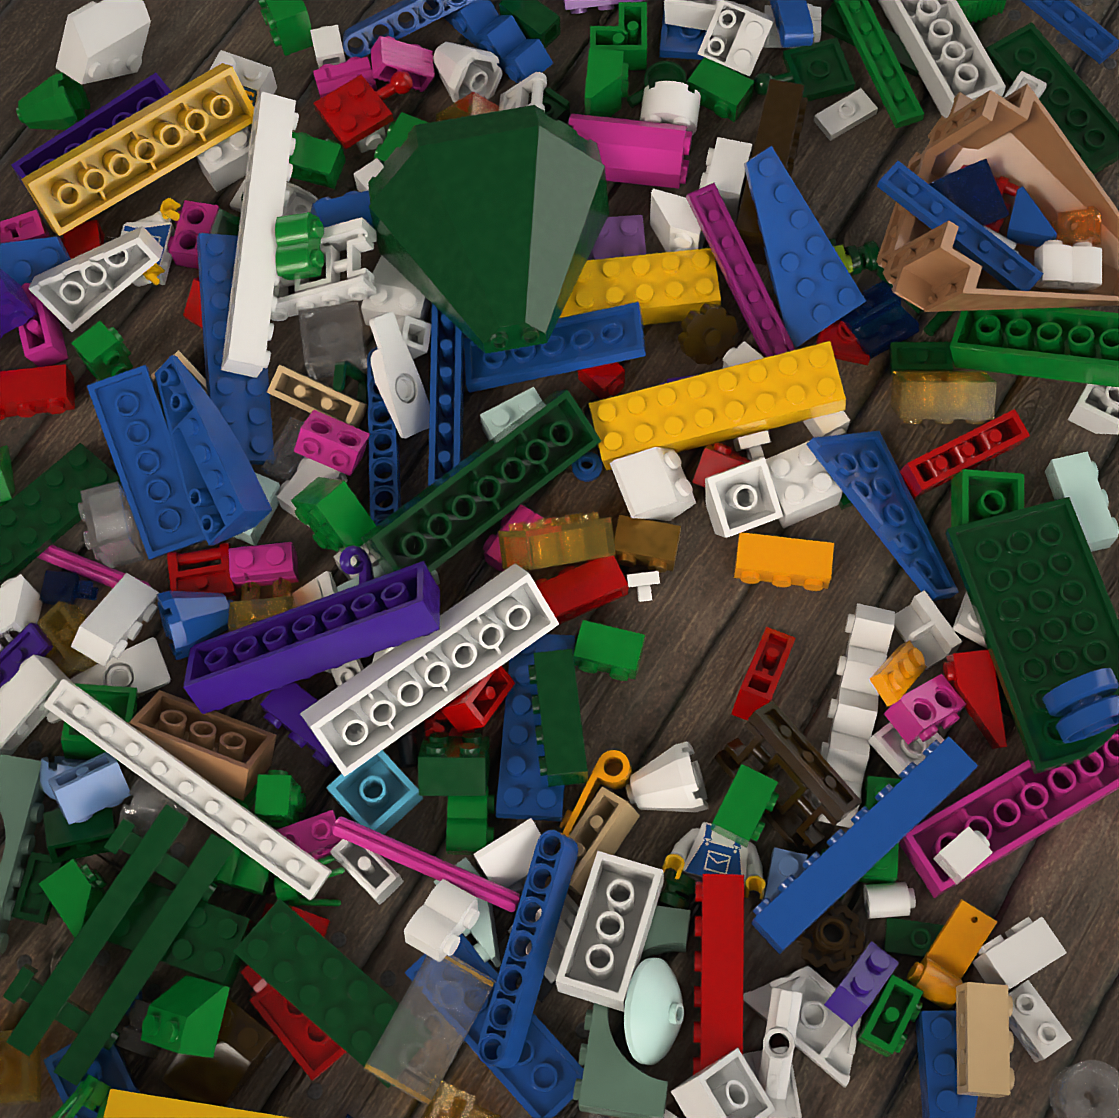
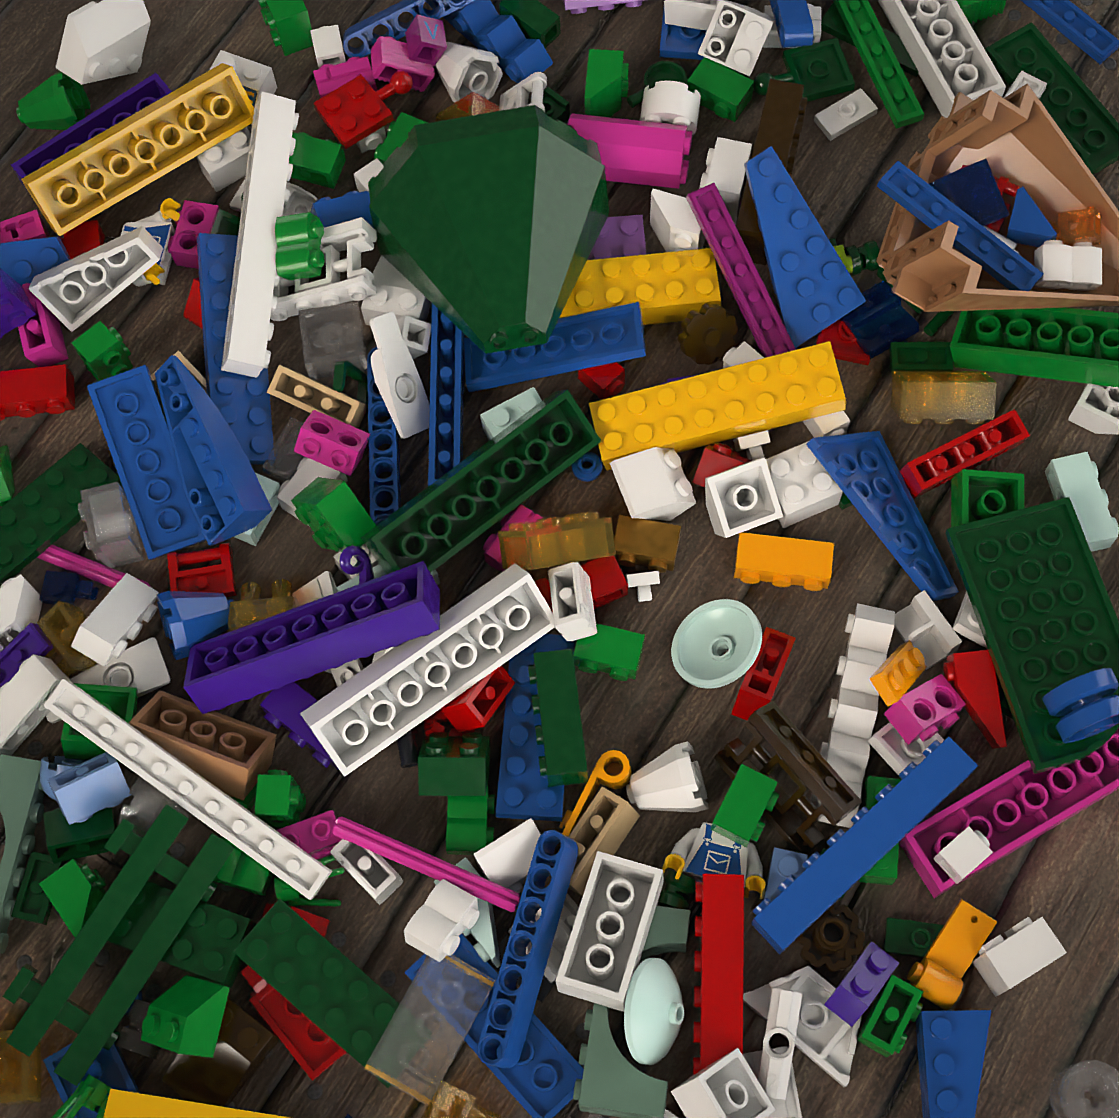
dark pink brick [229,542,299,589] -> none
medium azure brick [326,750,423,834] -> none
green brick [590,2,647,70] -> none
white brick [864,882,916,919] -> none
tan brick [956,982,1015,1098] -> none
white brick [1008,980,1072,1063] -> none
none -> magenta brick [405,14,447,66]
none -> white brick [548,562,597,641]
none -> light aqua dish [671,599,762,688]

